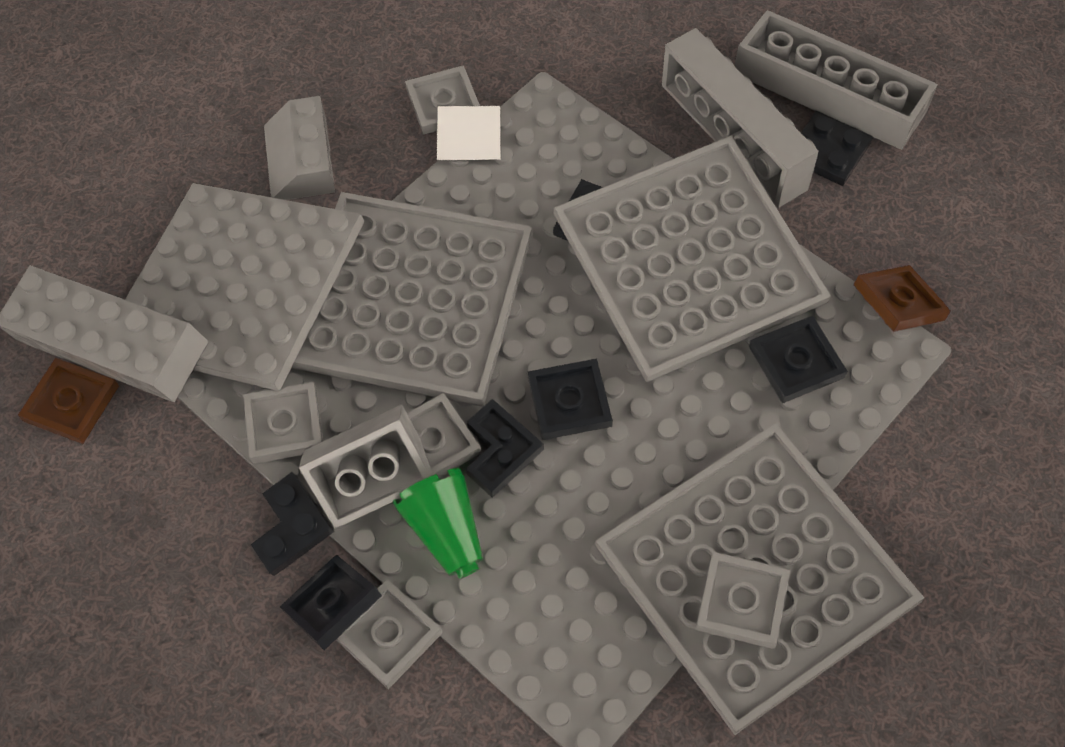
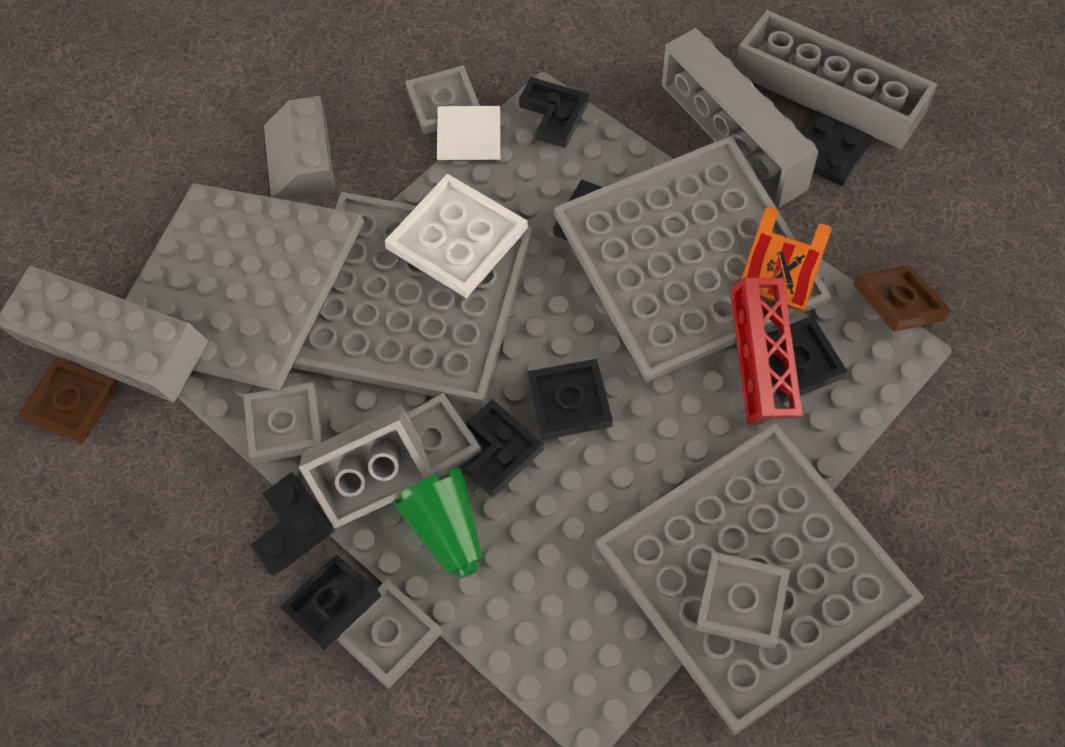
none -> white plate [385,174,528,298]
none -> black plate [519,77,589,148]
none -> red fence [730,277,803,425]
none -> flag [741,206,832,313]

